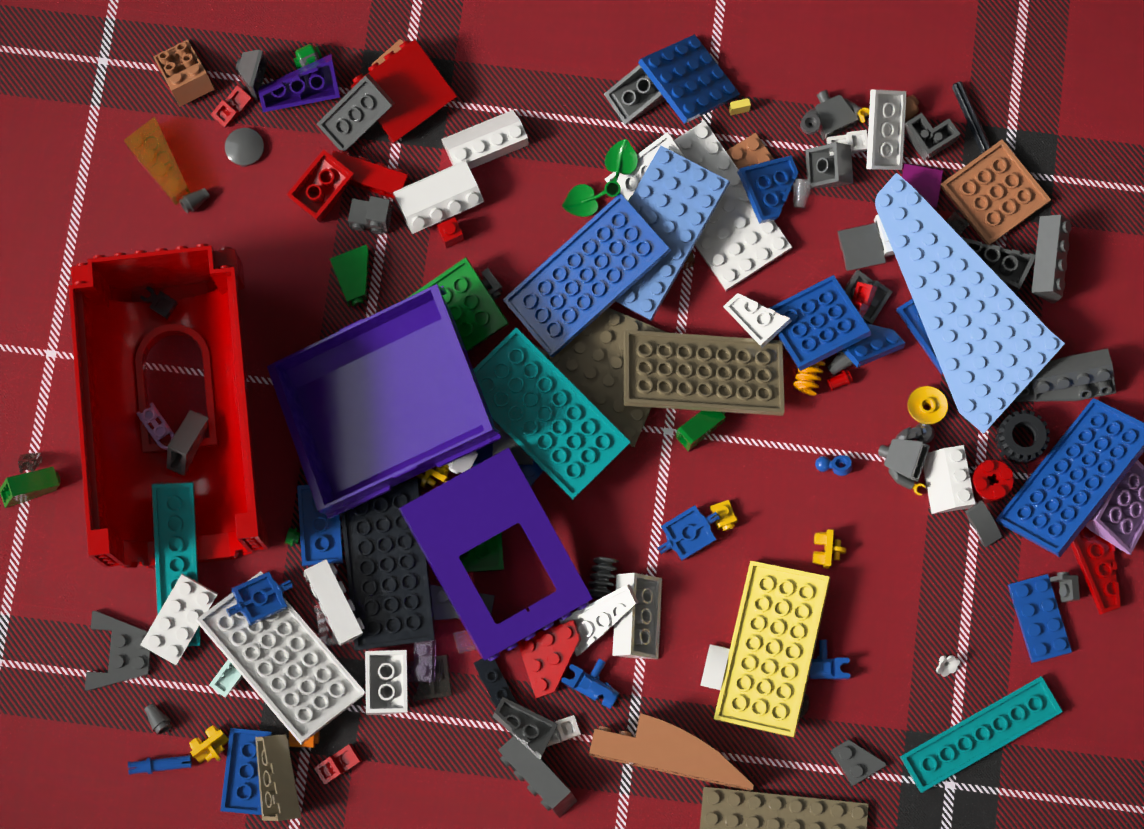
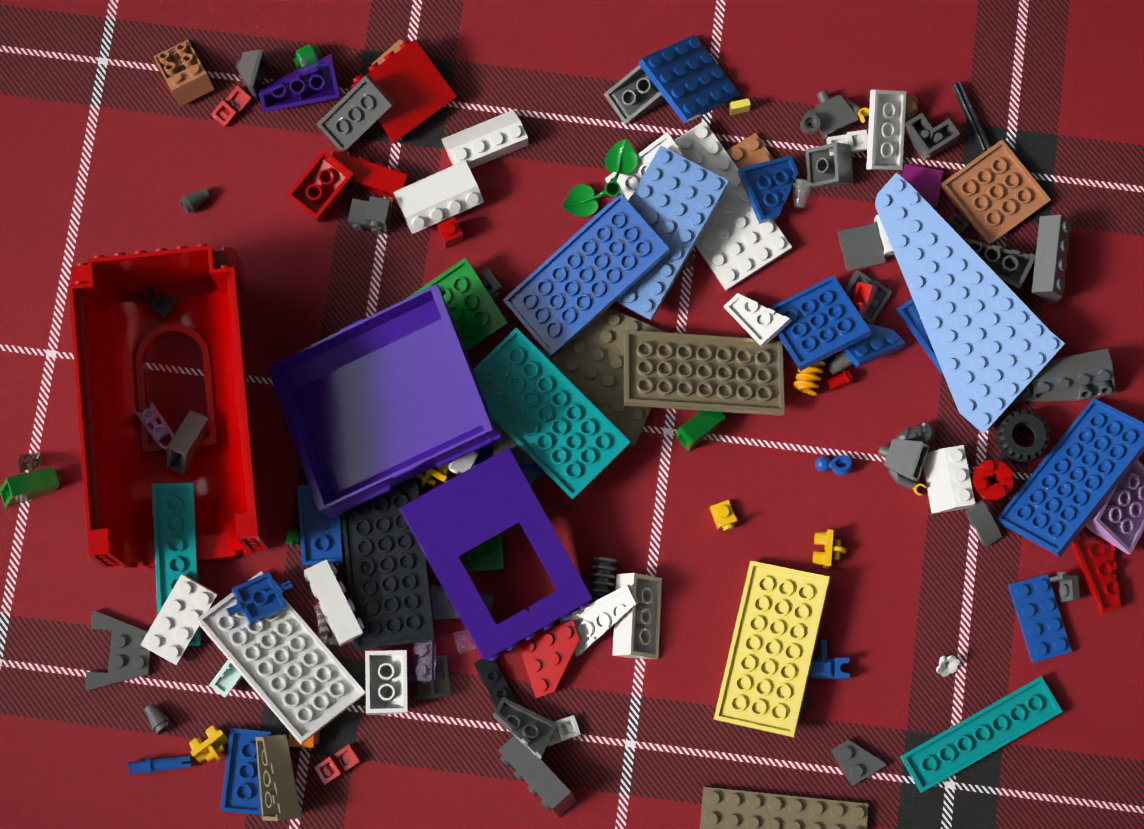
clear yellow wedge [124,117,190,205] -> none
dark grey dish [225,128,264,167] -> none
green slope [330,244,370,306] -> none
blue piece [561,659,619,709] -> none
nougat slope [589,713,754,791] -> none
blue plate [657,505,720,561] -> none
white slope [700,644,730,690] -> none
yellow dish [908,386,948,425] -> none

